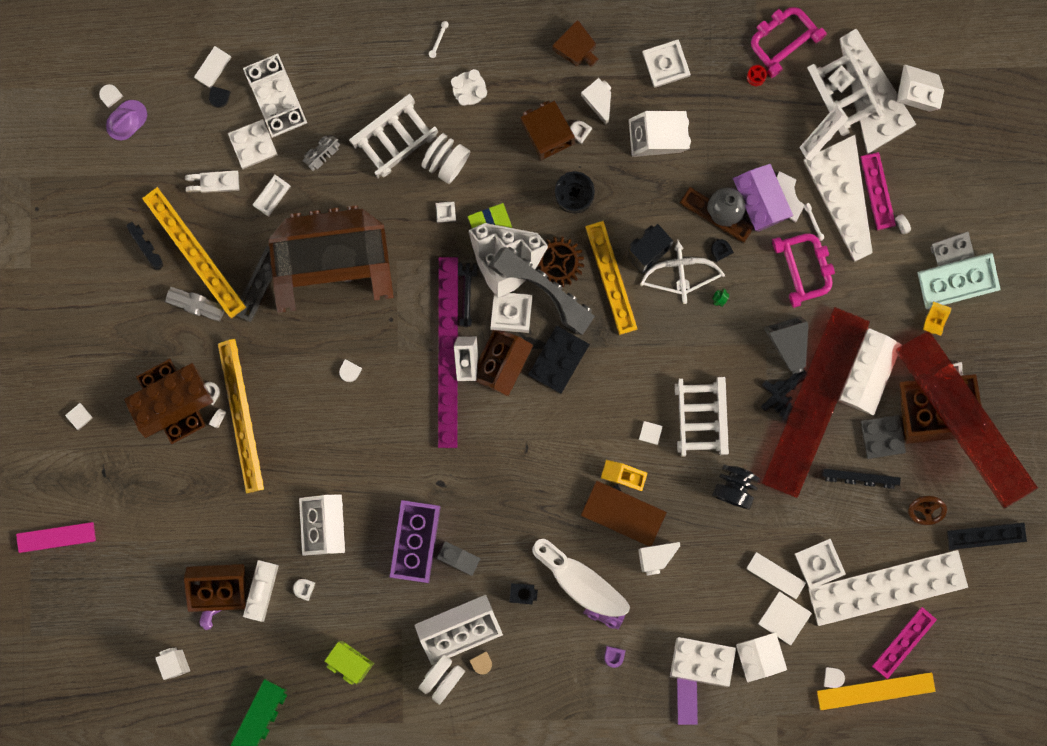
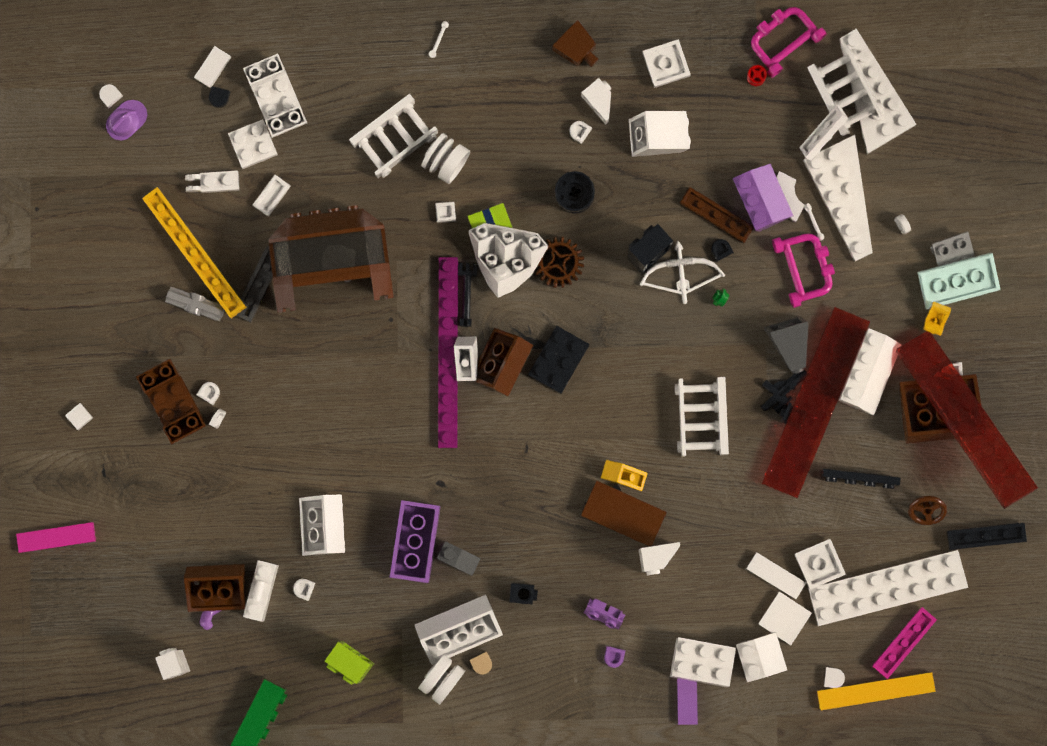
reddish brown brick [124,363,214,438] -> none
black hinge [126,222,163,271] -> none
yellow plate [218,339,264,494] -> none
light grey hinge [302,135,340,171] -> none
white tile [339,359,362,382] -> none
white piece [451,69,487,106] -> none
dark grey arch [488,247,595,335] -> none
white plate [491,293,532,333] -> none
reddish brown slope [521,101,575,161] -> none
white plant [532,539,630,617] -> none
yellow tile [585,221,638,335] -> none
white tile [639,421,662,445] -> none
dark grey cylinder [707,187,746,227] -> none
black wheel [712,465,761,510] -> none
white tile [828,65,855,93] -> none
dark pink tile [860,152,896,231] -> none
dark grey plate [861,415,906,459] -> none
white slope [896,65,944,112] -> none

